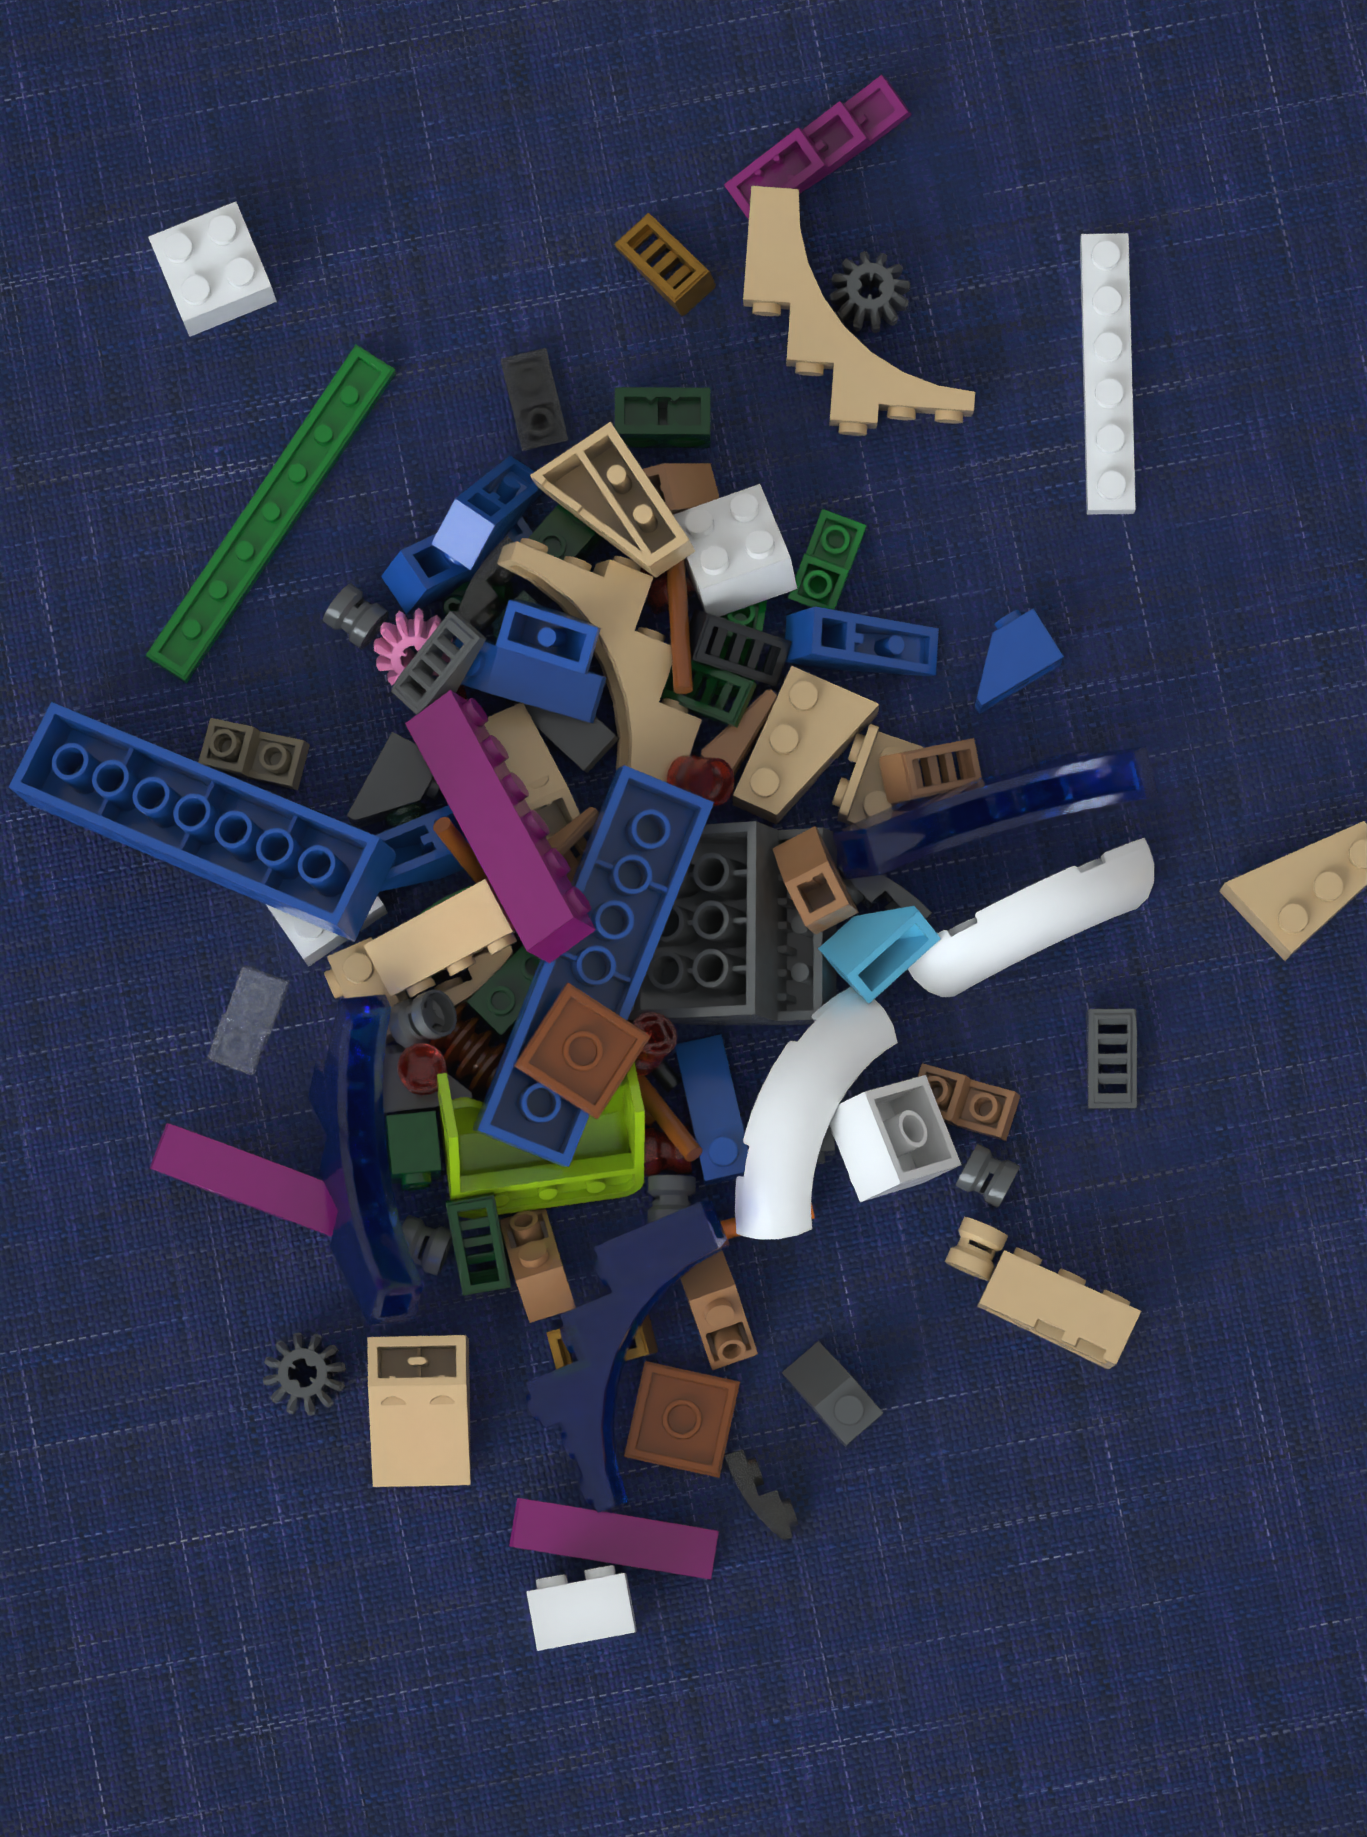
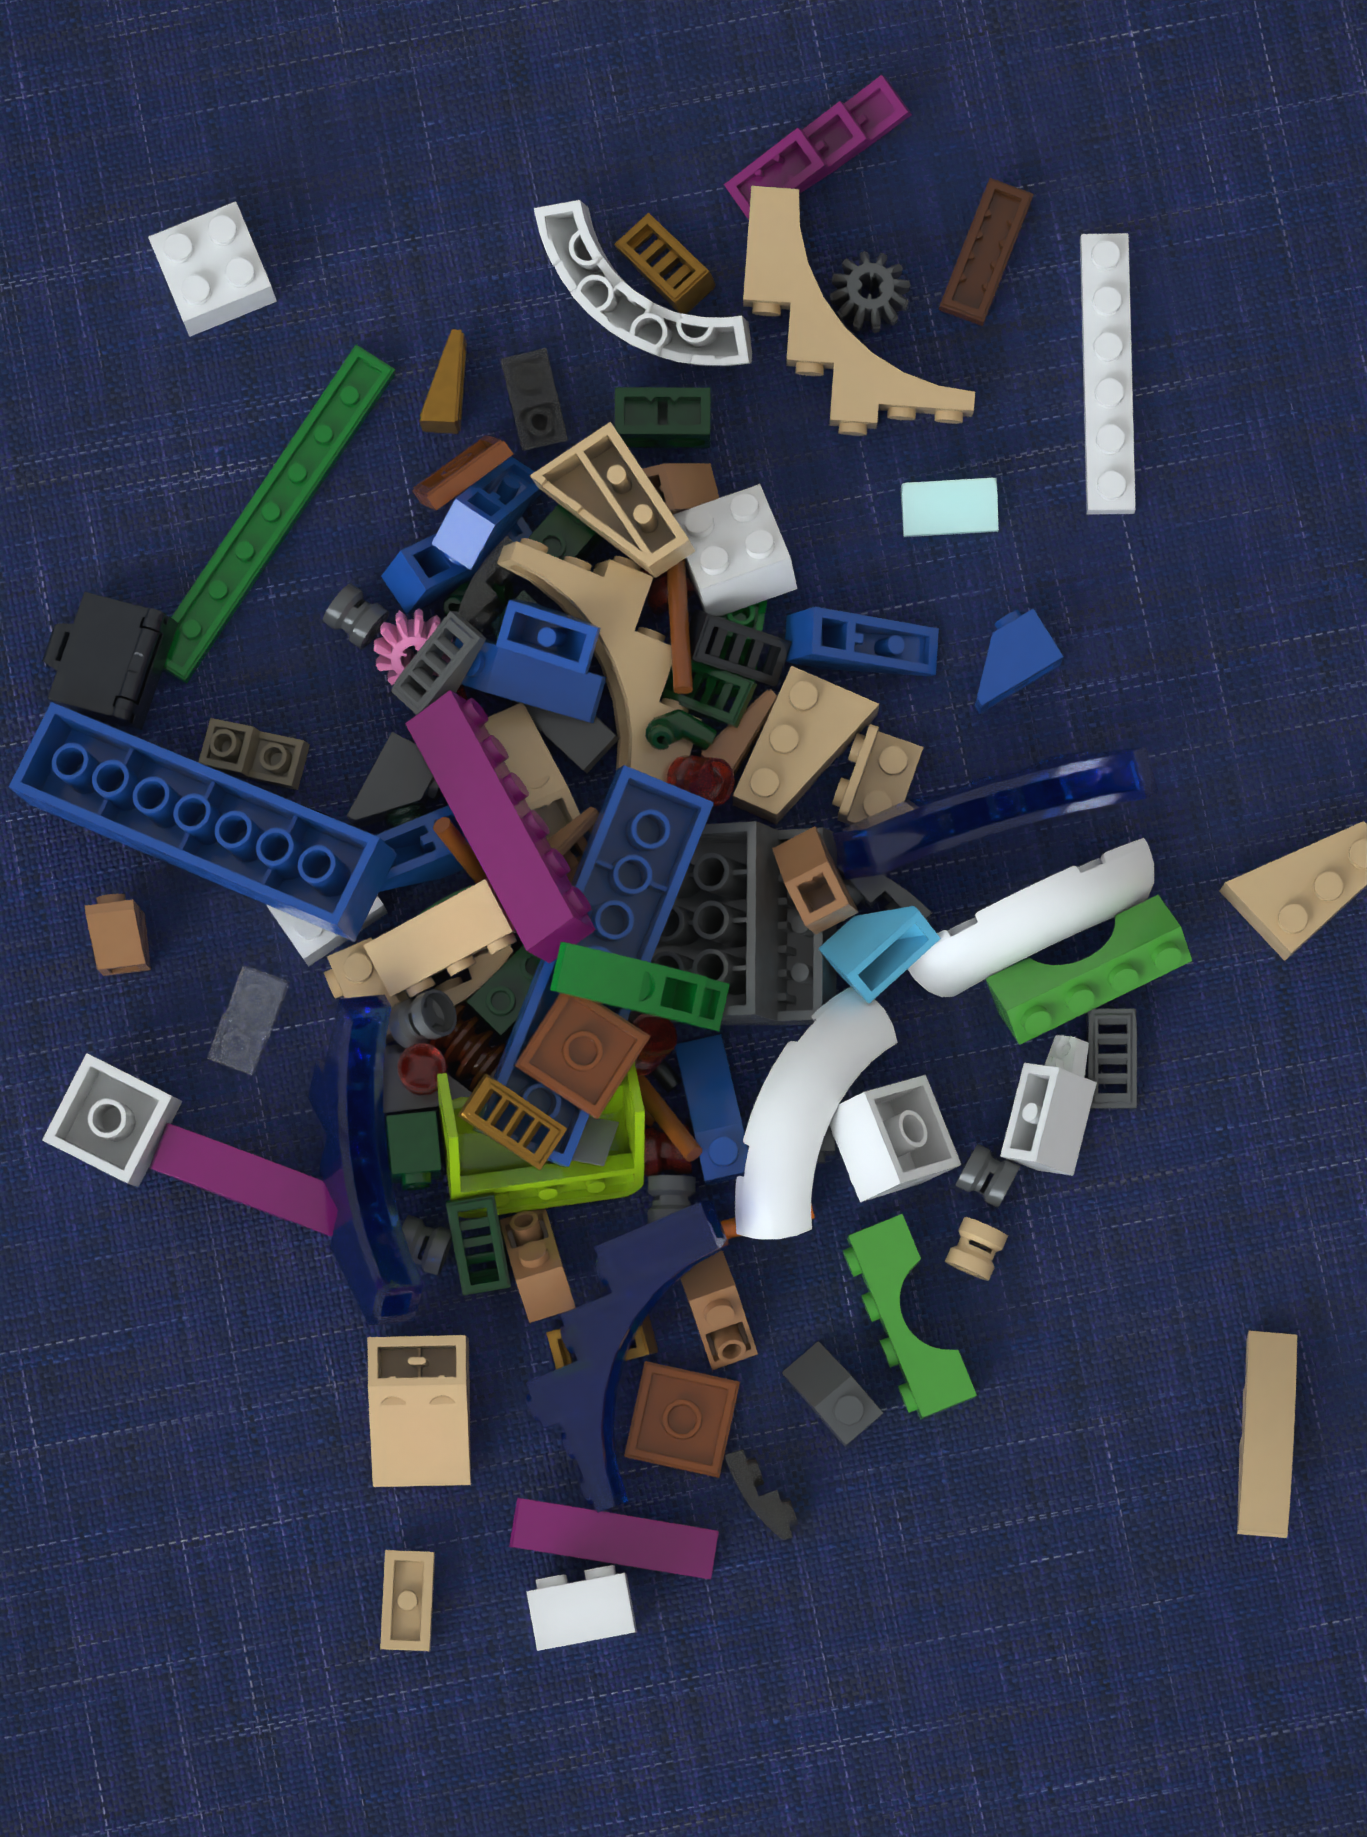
dark grey gear [263,1333,346,1416] -> none
green slope [788,509,868,610] -> none
medium nougat slope [879,738,983,803] -> none
medium nougat slope [918,1063,1020,1141] -> none
tan wedge [977,1247,1141,1370] -> none
none -> black piece [42,592,179,730]
none -> white brick [42,1053,182,1187]
none -> medium nougat slope [85,894,151,976]
none -> tan plate [380,1550,435,1651]
none -> dark orange tile [413,435,513,511]
none -> pearl gold slope [419,329,467,434]
none -> pearl gold slope [457,1074,567,1170]
none -> white brick [534,200,752,366]
none -> green slope [550,942,730,1031]
none -> light grey sticker [572,1117,619,1166]
none -> dark green arm [646,709,716,751]
none -> bright green arch [842,1214,977,1419]
none -> light aqua slope [901,478,999,537]
none -> reddish brown plate [939,178,1034,326]
none -> bright green arch [985,895,1192,1045]
none -> white hinge [1000,1035,1097,1176]
none -> tan slope [1237,1331,1297,1538]

